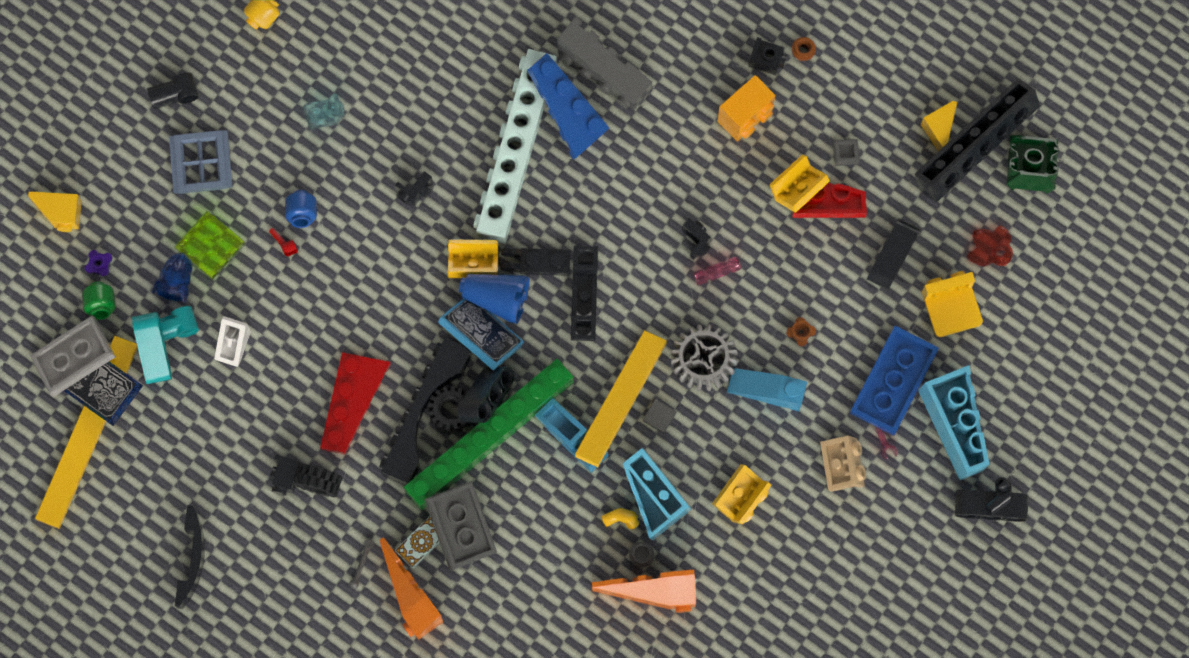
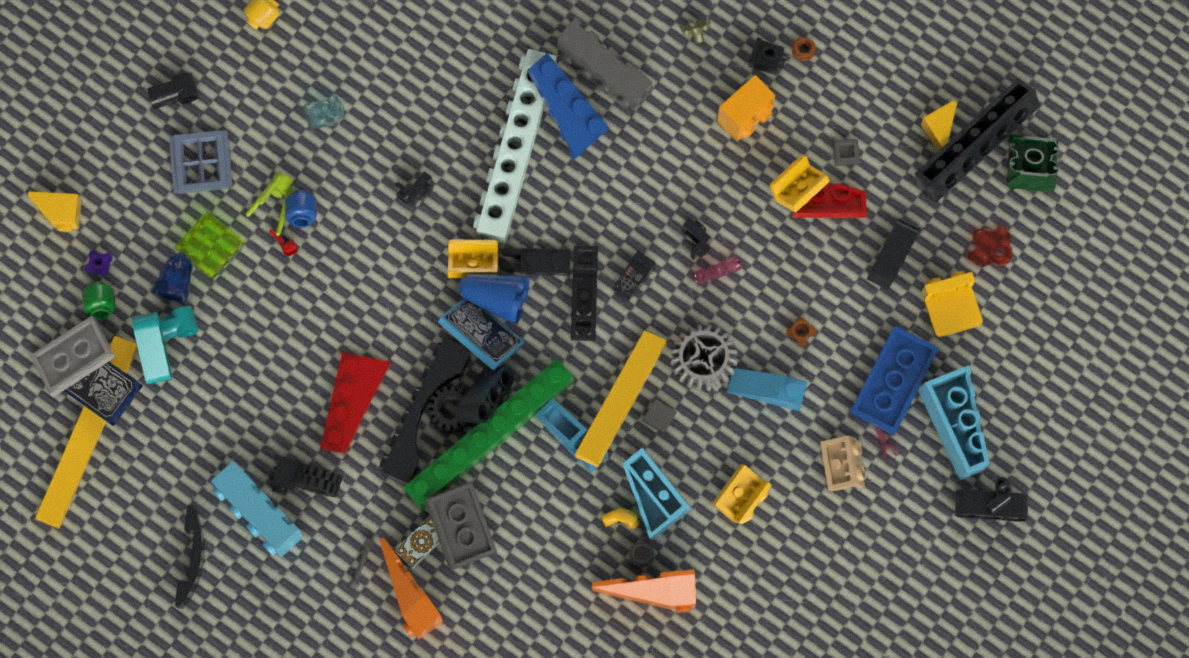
white slope [214,316,251,367] -> none
none -> medium azure wedge [211,461,303,557]
none -> lime plant [246,172,294,236]
none -> black leg [612,250,656,301]
none -> olive plant [679,18,711,43]

